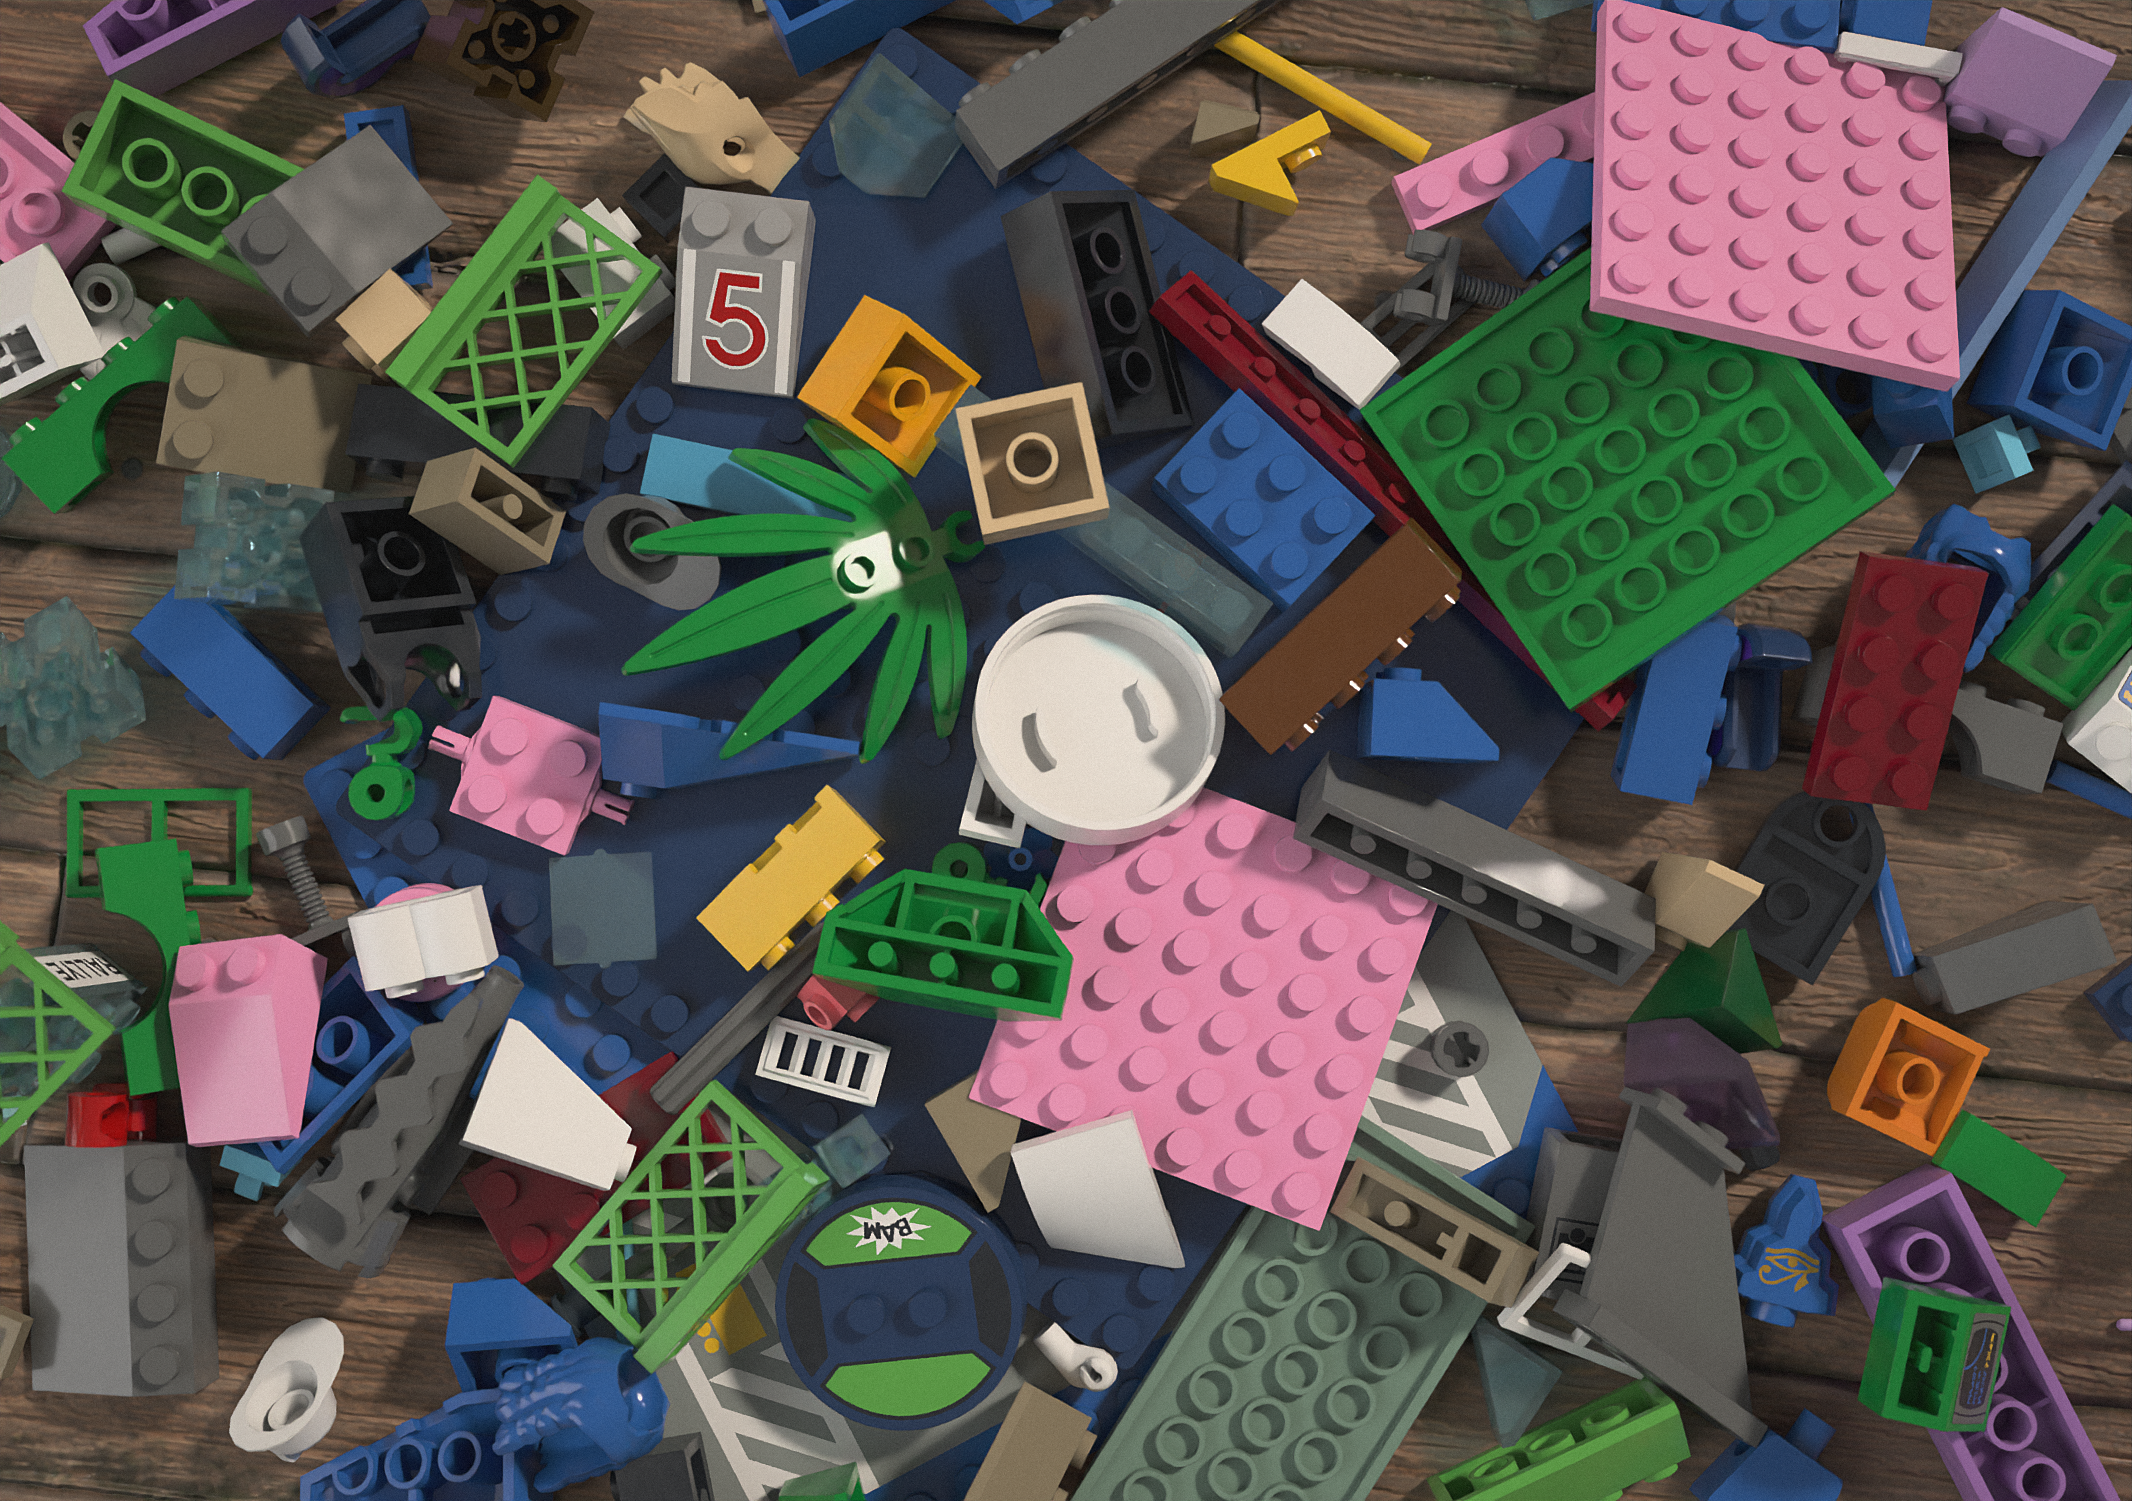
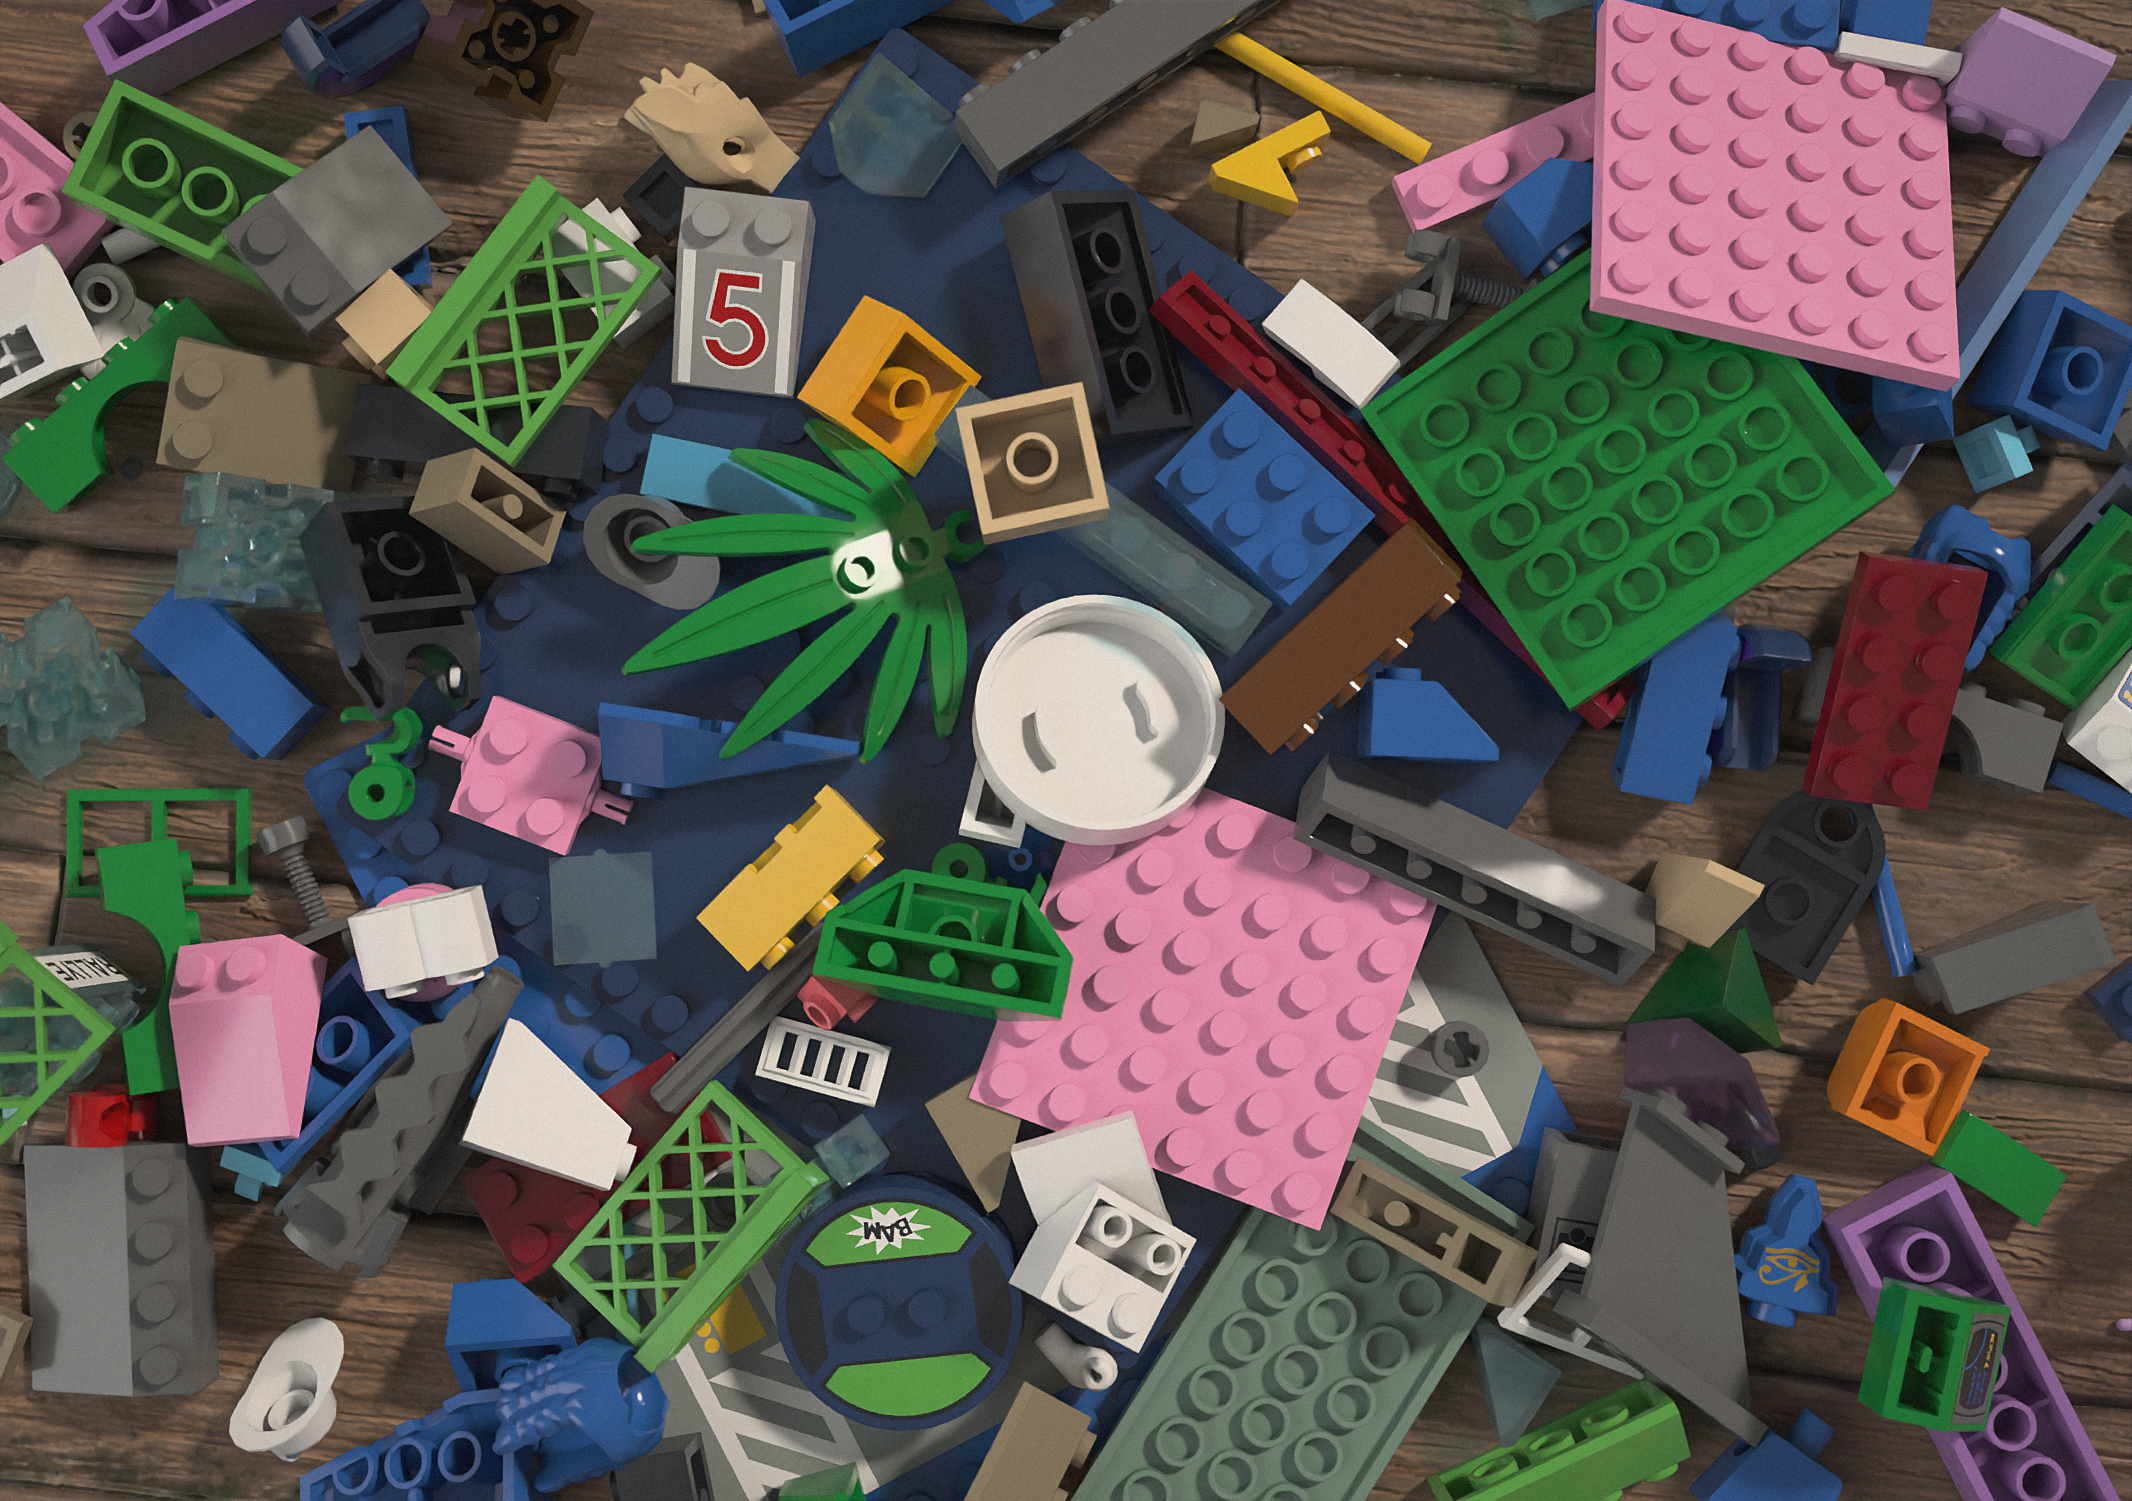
none -> white slope [1008,1181,1197,1353]

